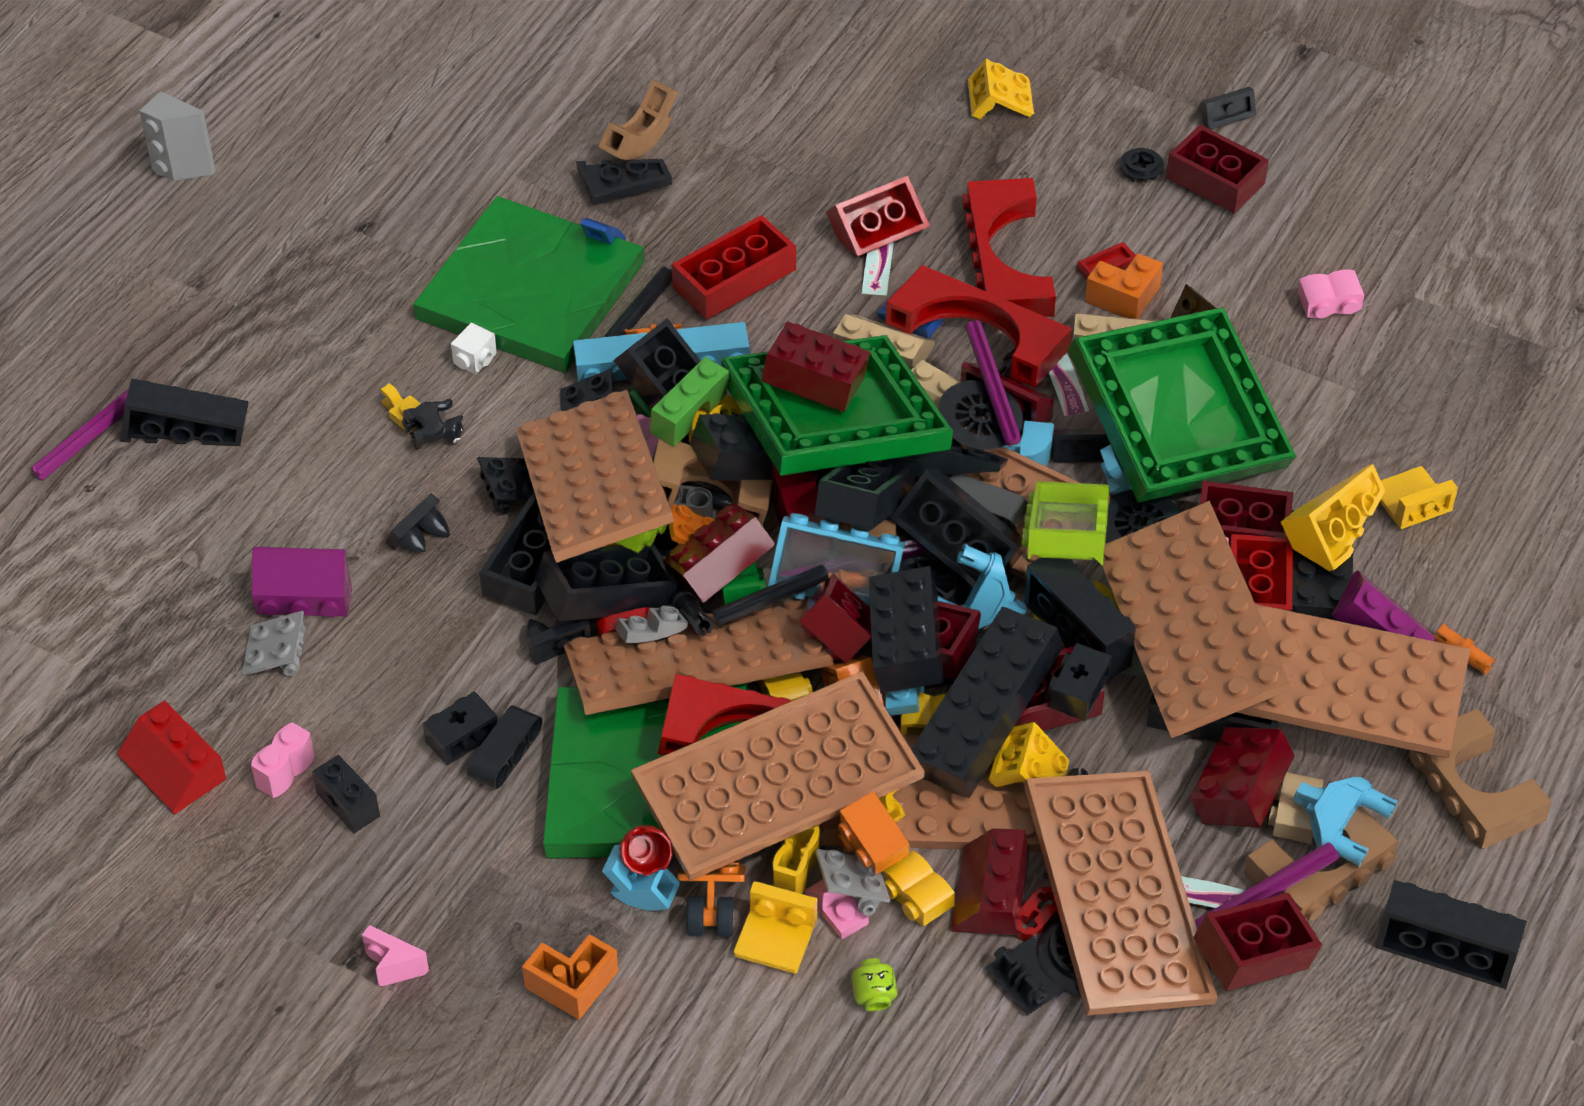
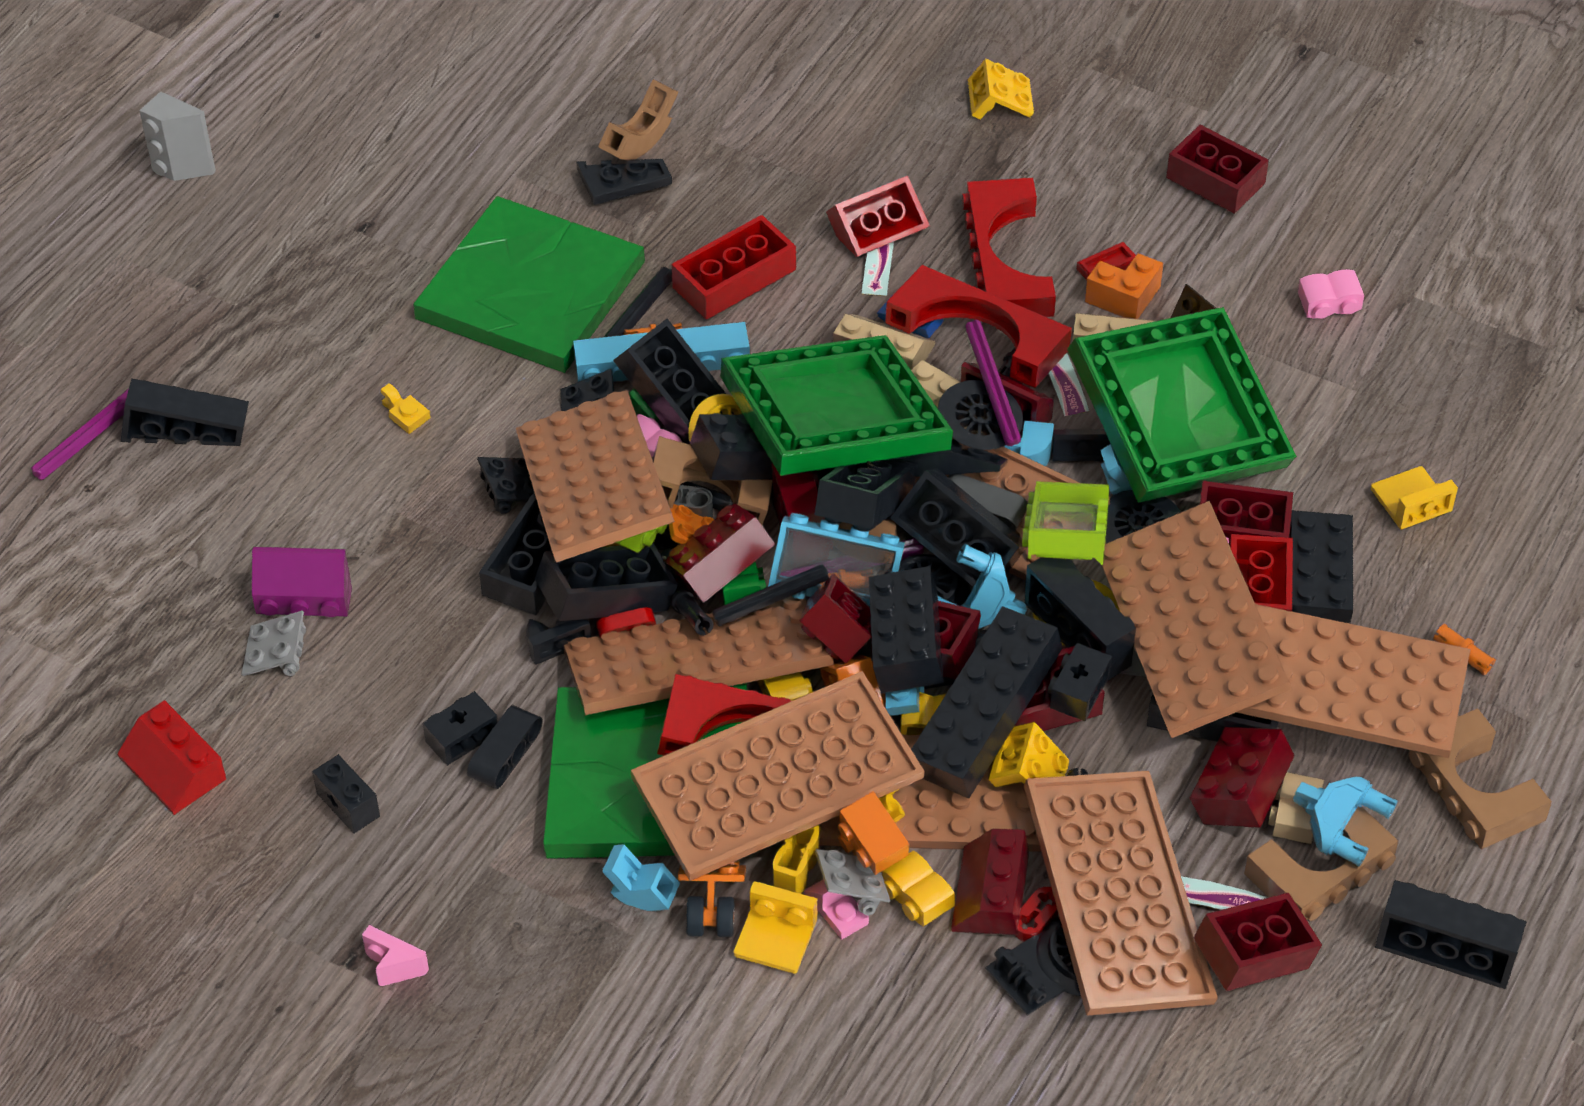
bright pink brick [251,722,315,798] -> none
black tile [386,493,450,552] -> none
black animal [402,398,464,450] -> none
white brick [451,323,497,375] -> none
orange brick [522,934,619,1020] -> none
blue slope [580,218,626,245] -> none
light grey slope [615,606,688,643] -> none
red hair [619,825,673,876] -> none
bright green arch [650,357,729,447] -> none
dark red brick [761,321,870,412] -> none
lime head [851,958,898,1011] -> none
black gear [1120,148,1164,183] -> none
magenta axle [1195,842,1339,930] -> none
black tile [1199,87,1256,129] -> none
yellow wedge [1281,464,1385,571] -> none
magenta slope [1332,570,1435,641] -> none

